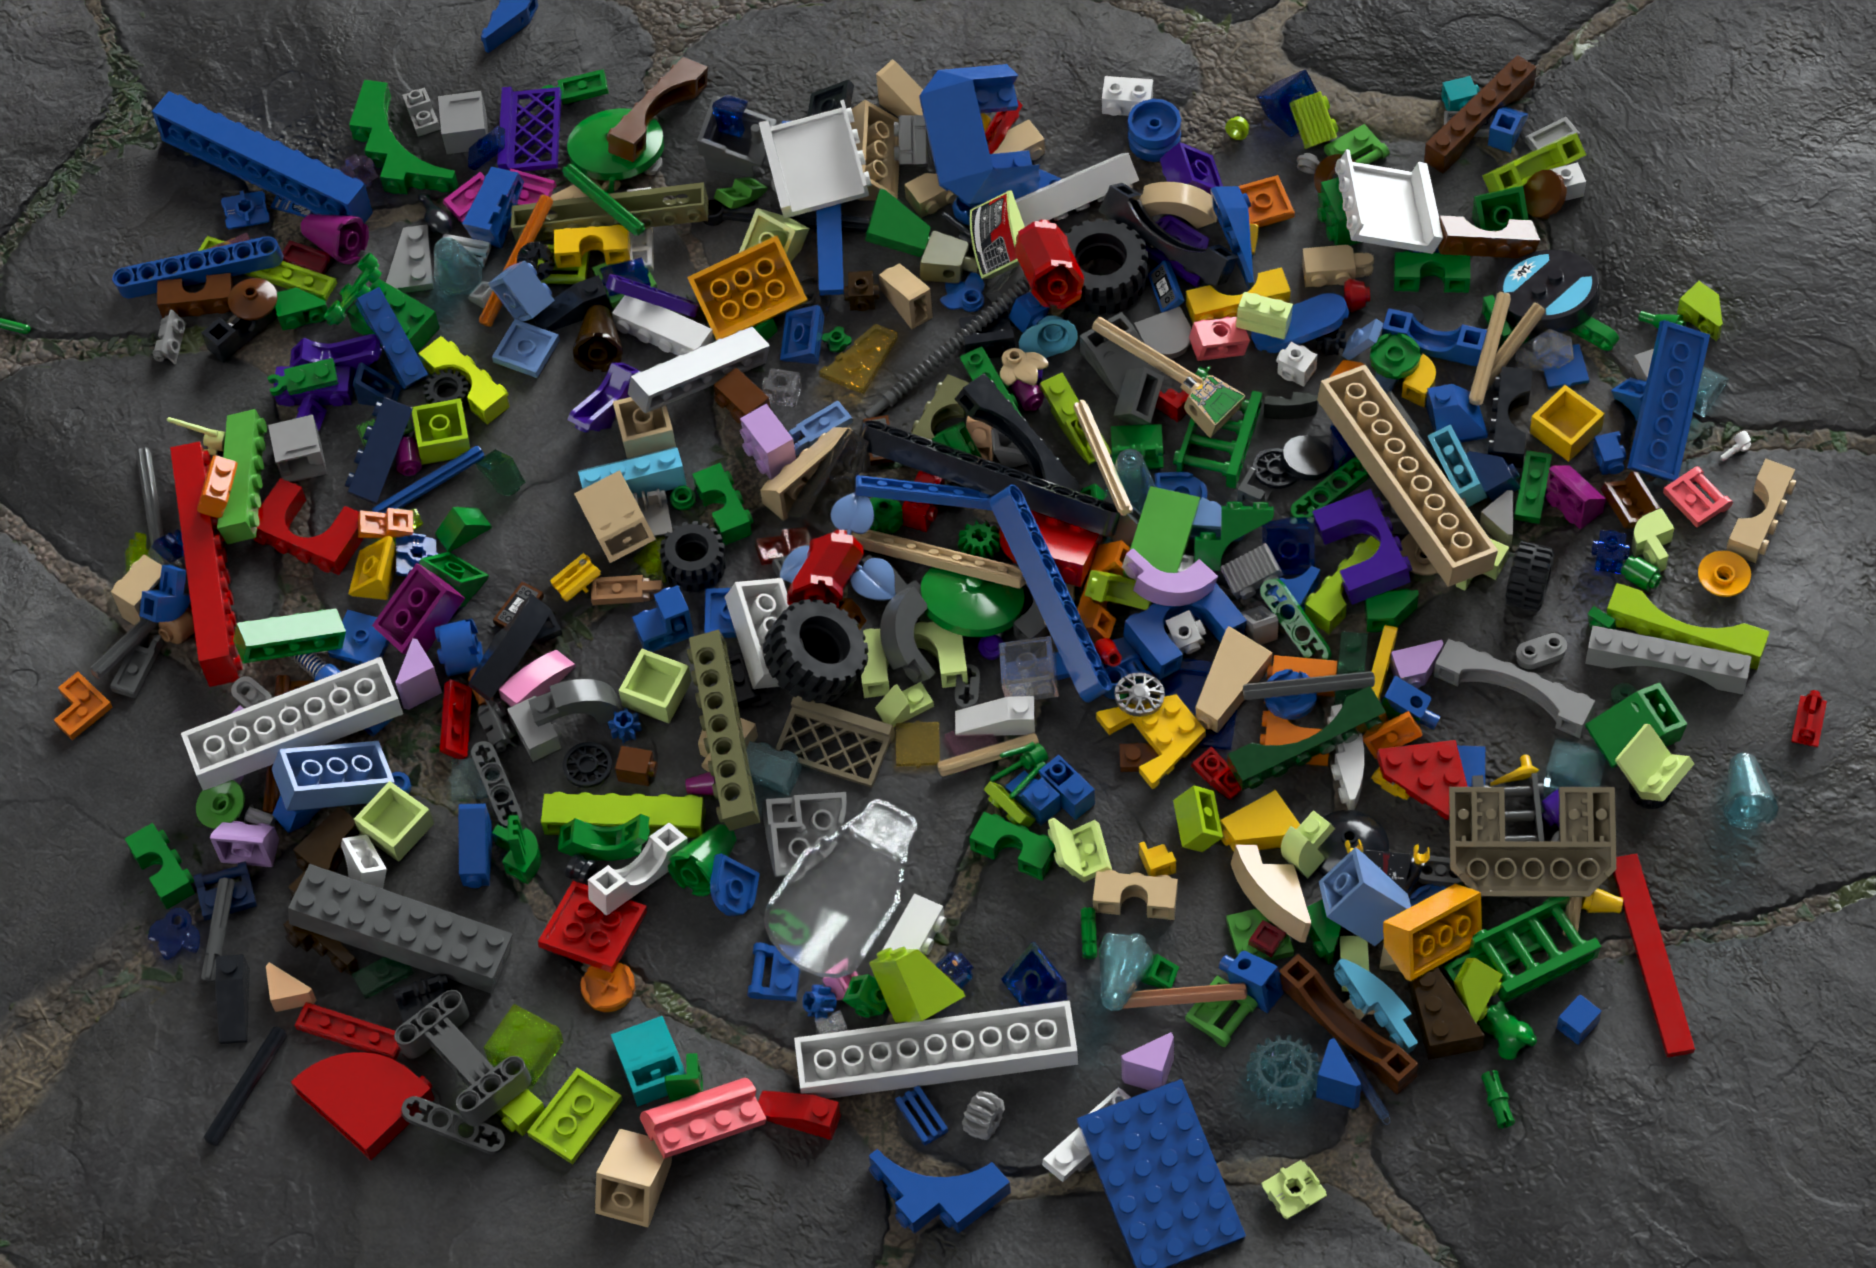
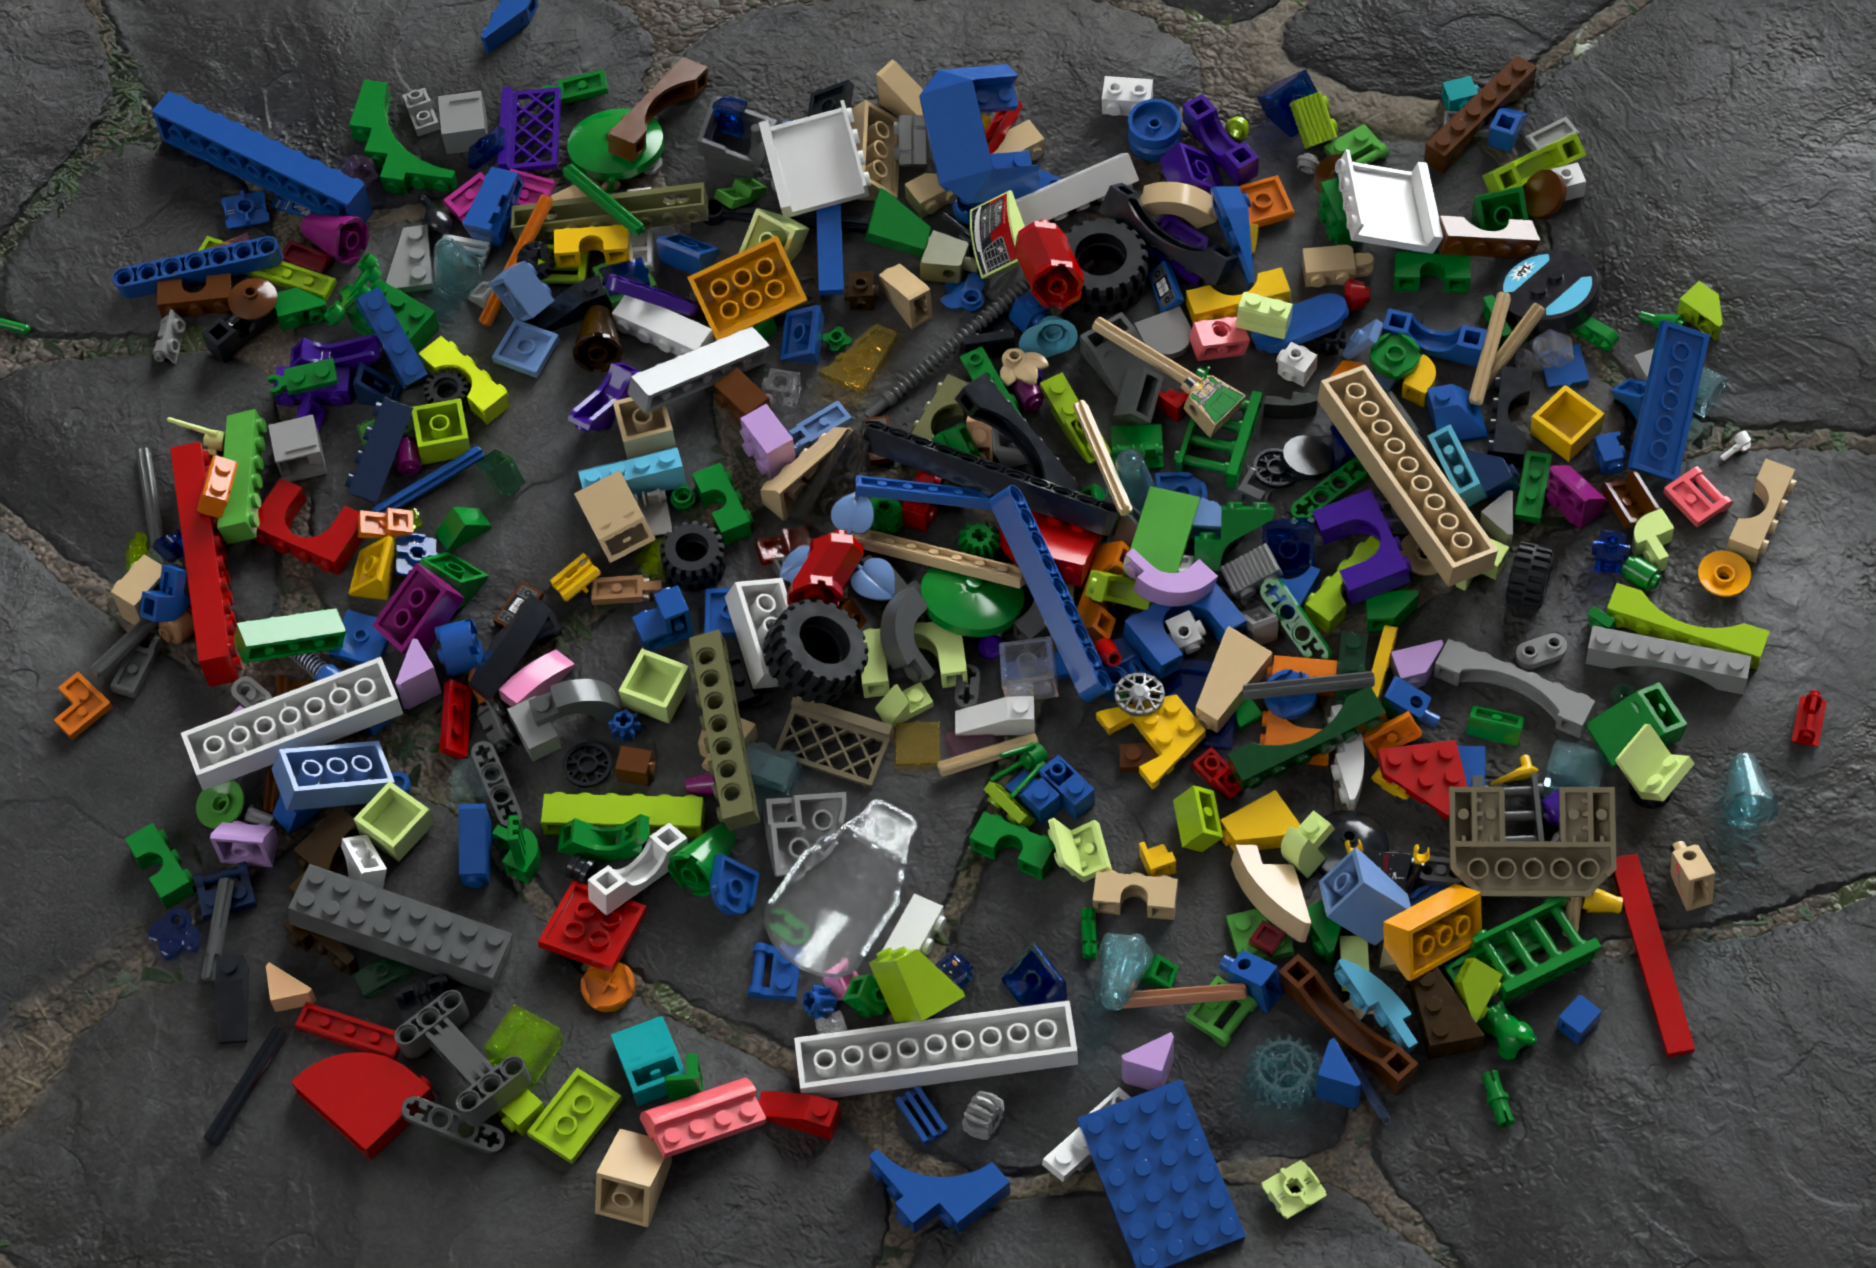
none -> blue slope [656,232,720,275]
none -> dark purple arch [1183,94,1259,186]
none -> green tile [1236,699,1263,731]
none -> green slope [1466,705,1525,746]
none -> tan torso [1670,841,1715,911]

